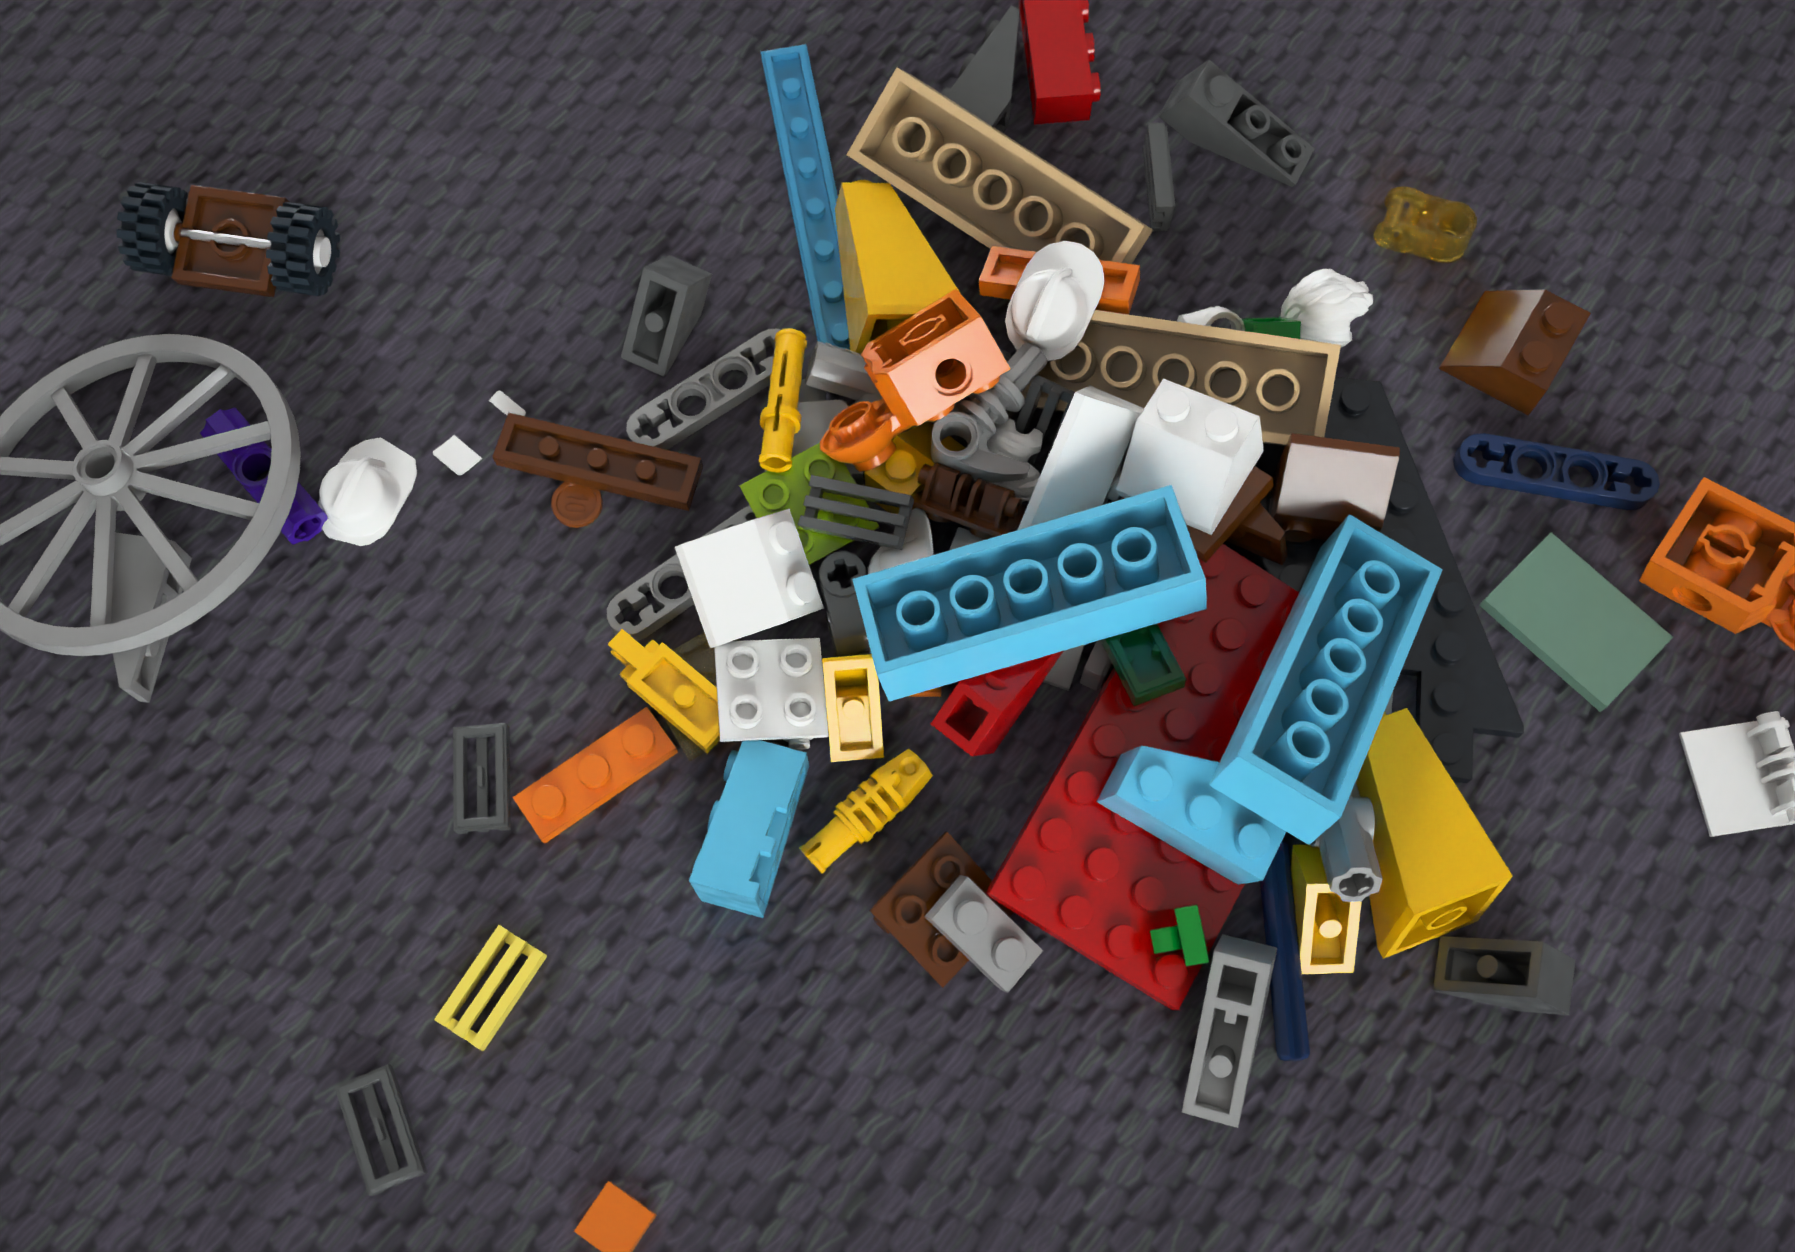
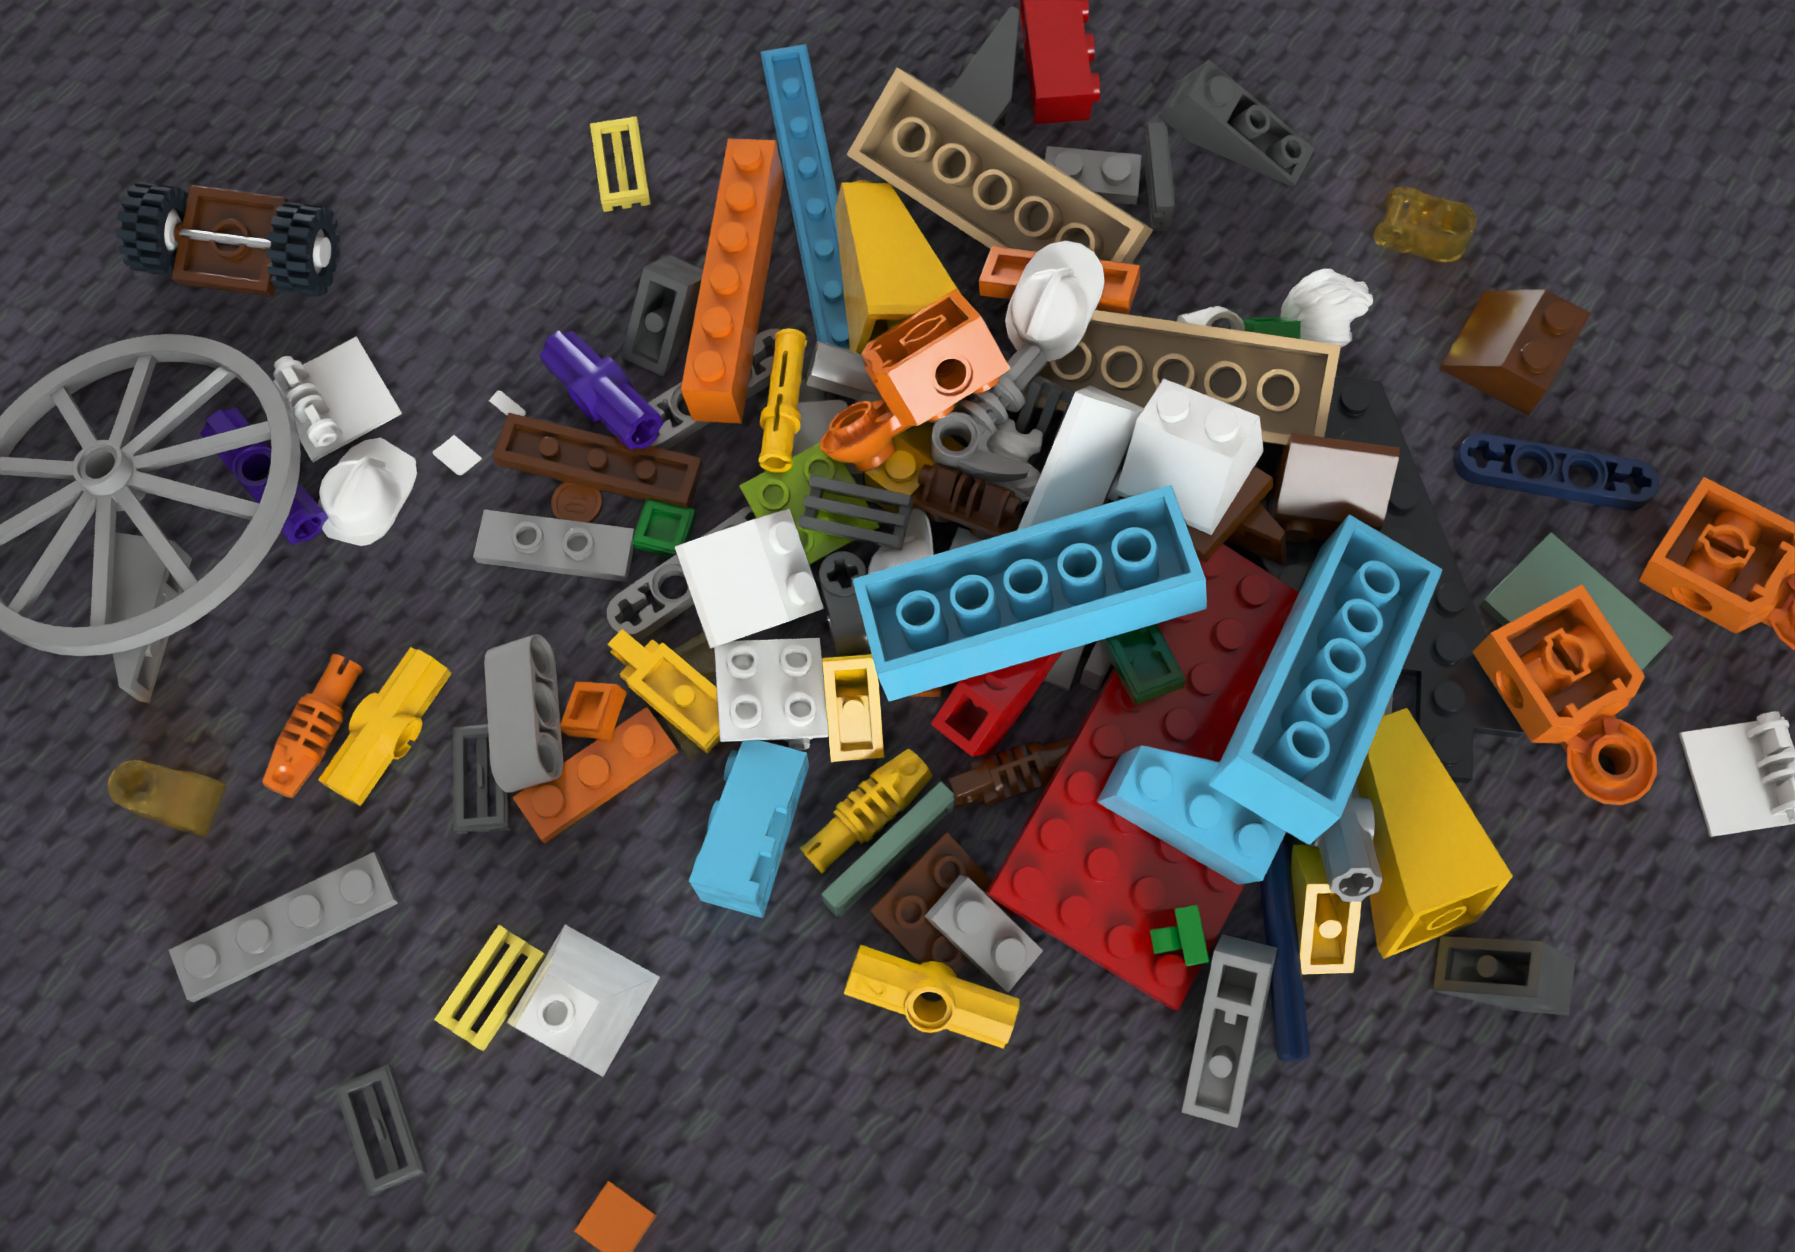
none -> clear yellow piece [107,760,227,837]
none -> light grey plate [169,852,399,1002]
none -> orange hinge [262,654,363,798]
none -> white hinge [273,337,402,462]
none -> yellow piece [318,647,452,807]
none -> light grey plate [473,510,635,582]
none -> light grey beam [484,634,563,793]
none -> white slope [507,925,660,1077]
none -> dark purple piece [539,330,664,450]
none -> orange tile [560,681,627,740]
none -> light yellow tile [590,116,651,212]
none -> green tile [632,498,697,558]
none -> orange brick [681,139,784,424]
none -> sand green tile [821,781,954,917]
none -> yellow piece [844,945,1020,1048]
none -> reddish brown hinge [948,735,1075,808]
none -> light grey plate [1045,146,1141,205]
none -> orange brick [1472,584,1657,805]

